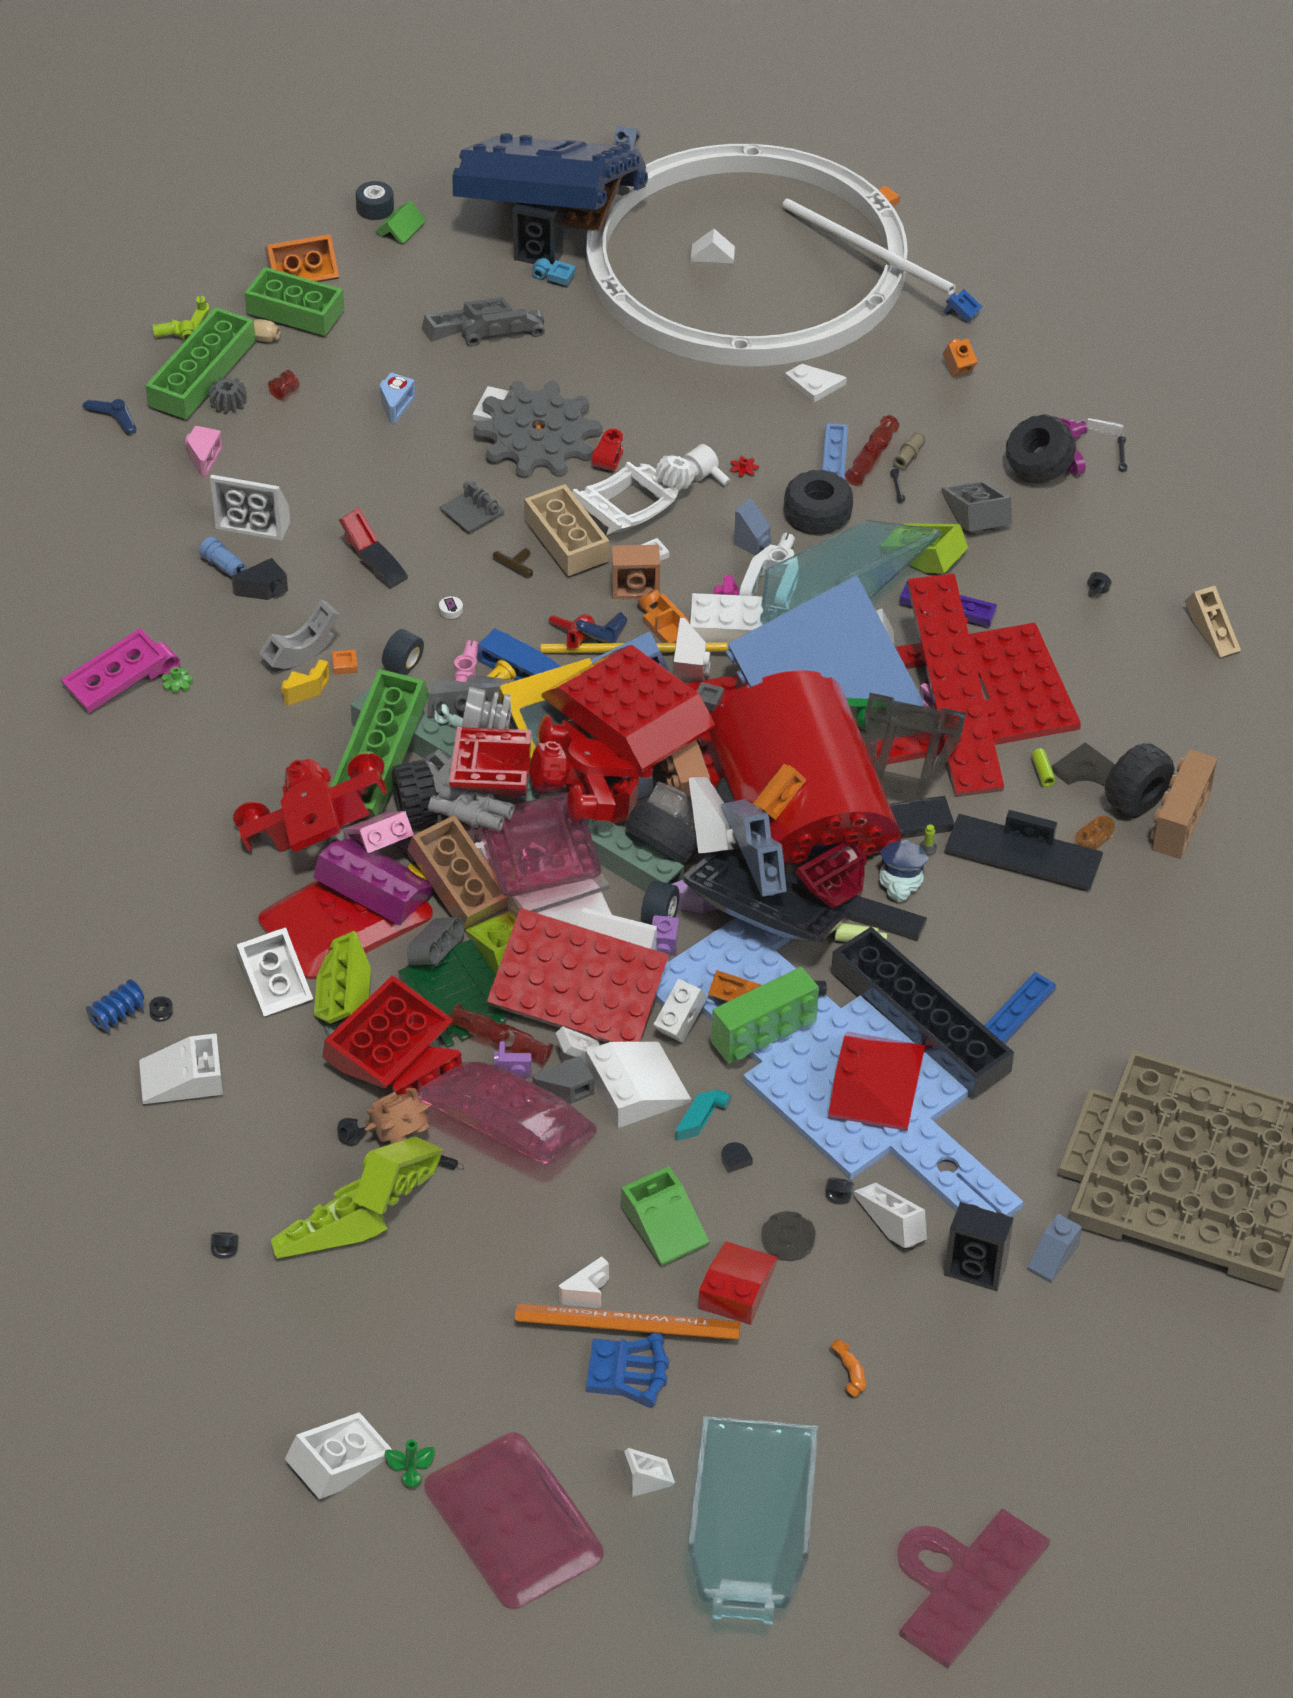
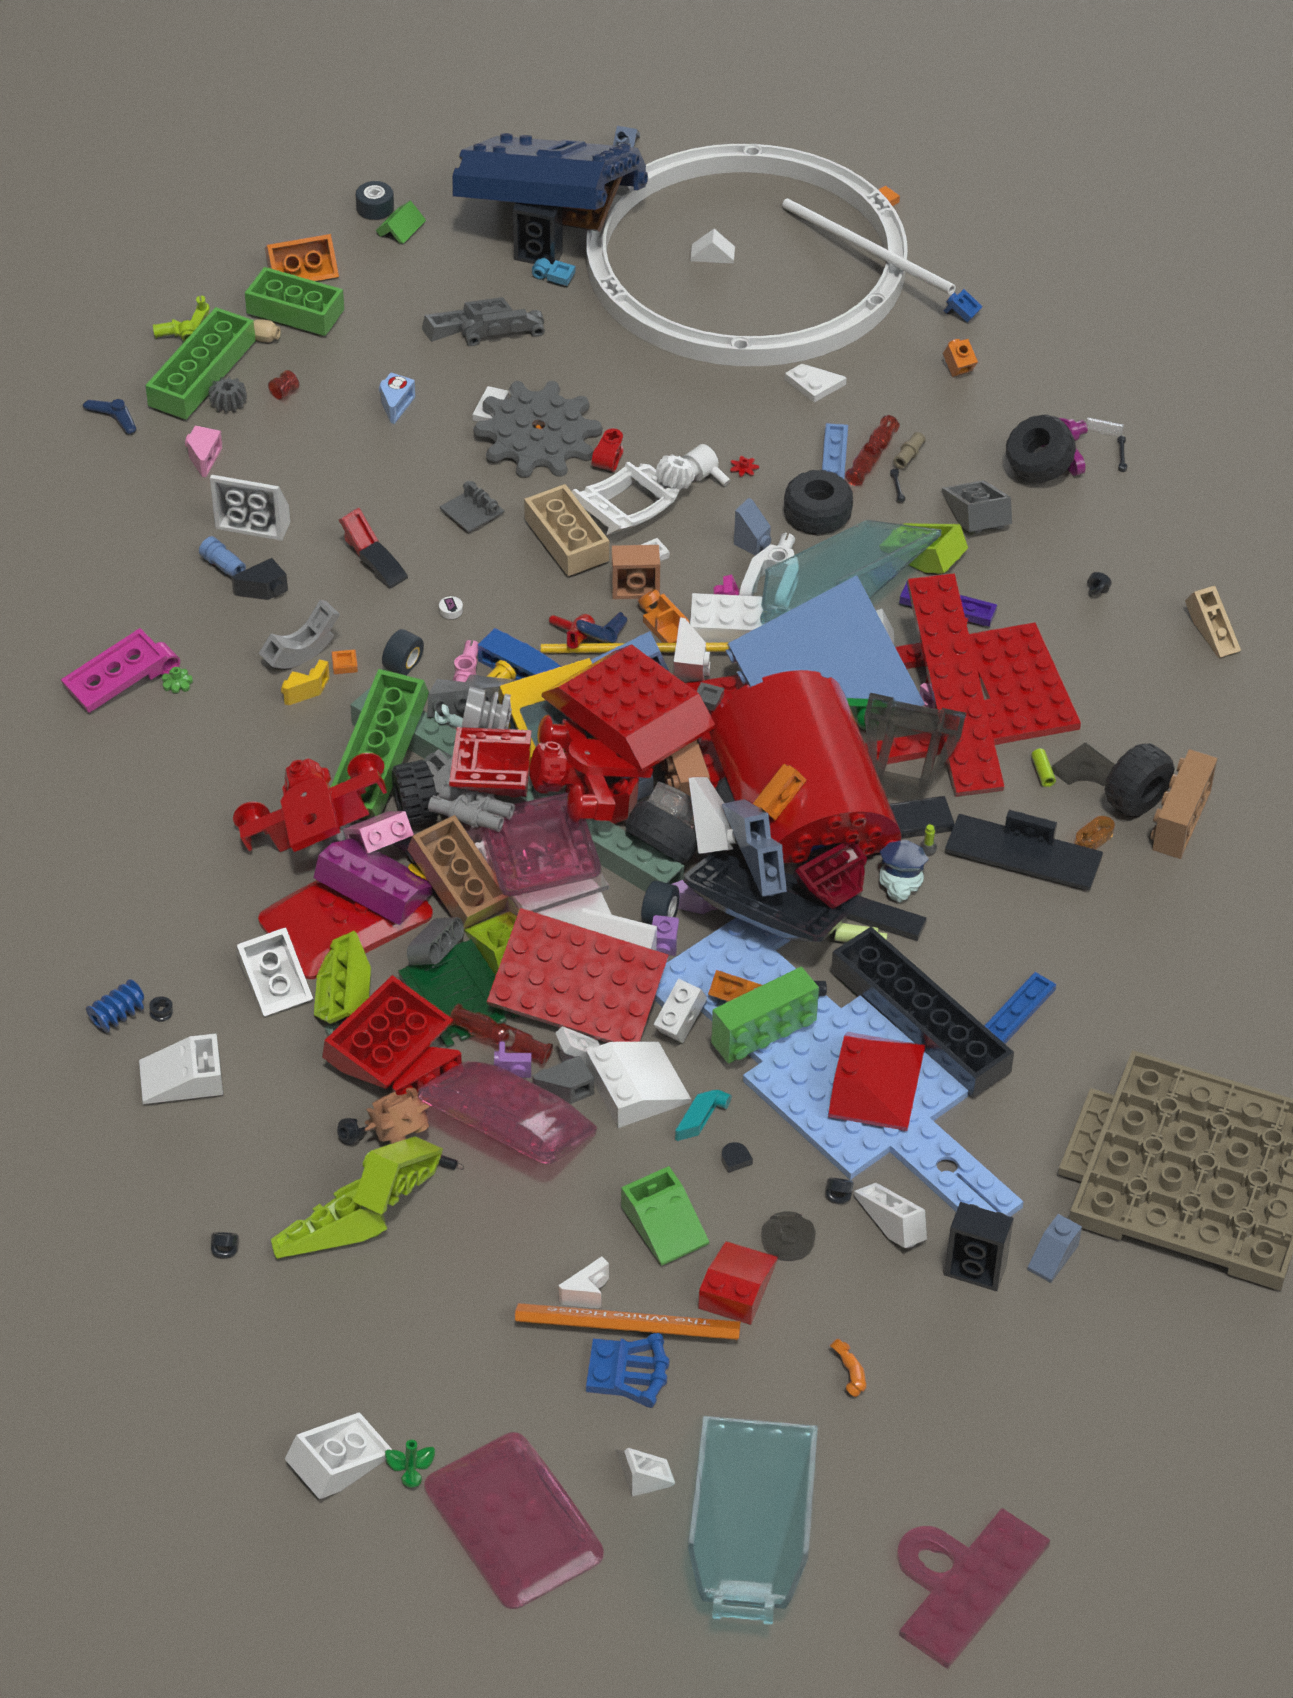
dark brown piece [493,548,533,578] -> none

